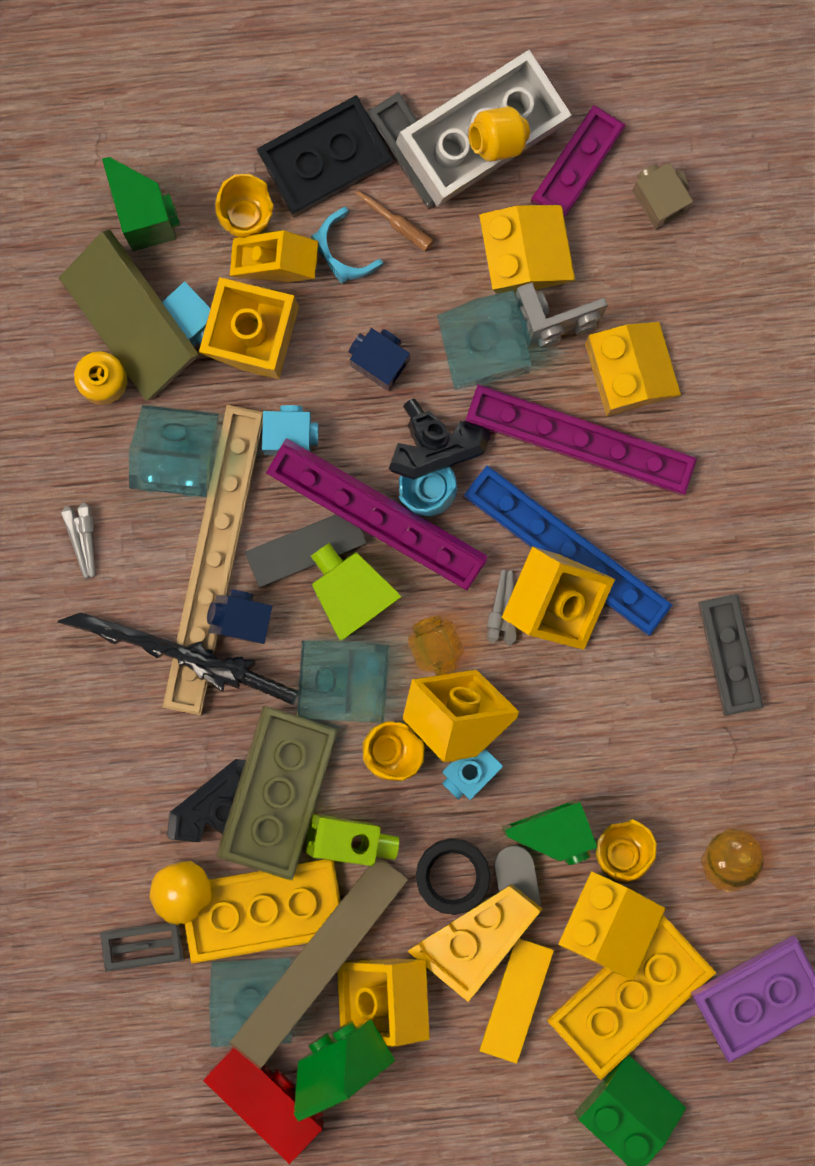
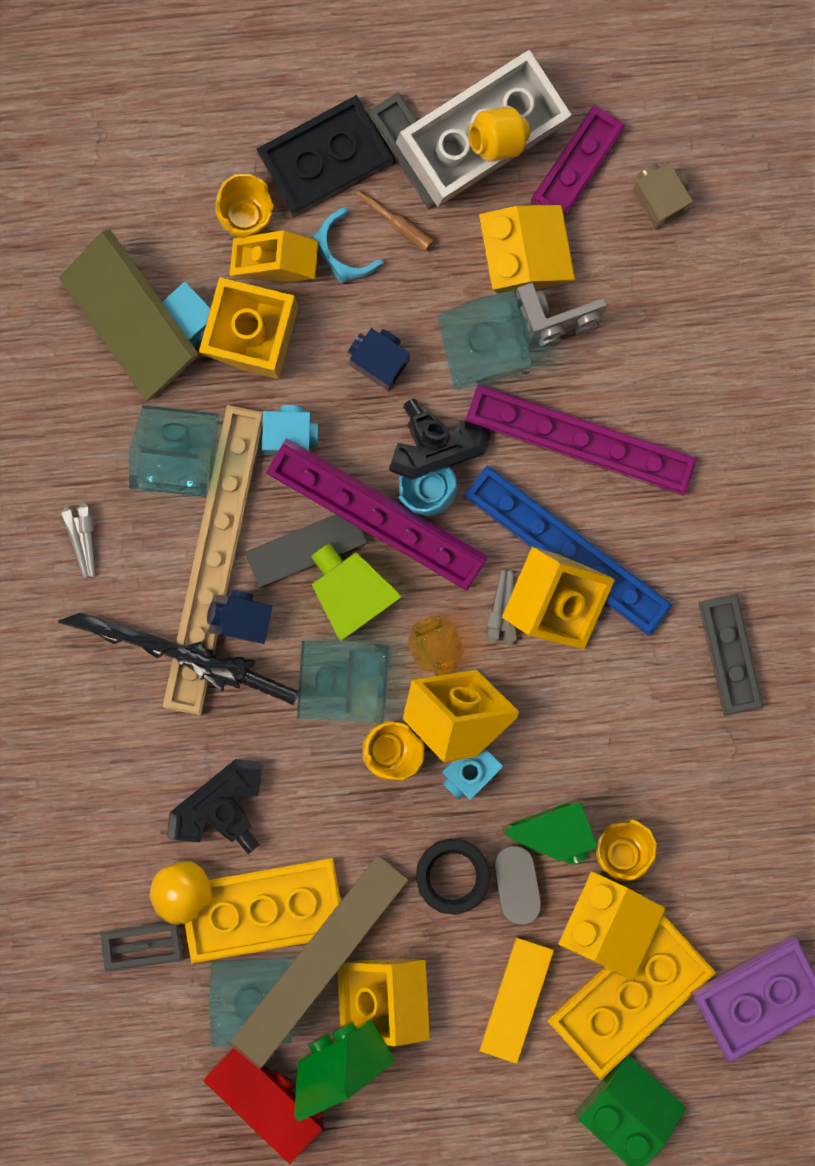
yellow head [74,351,127,405] -> none
green slope [102,157,181,252] -> none
olive tile [216,706,338,881] -> none
lime torso [304,814,399,866] -> none
yellow wing [407,884,543,1002] -> none
yellow slope [585,322,681,417] -> none
clear yellow hair [701,828,764,892] -> none

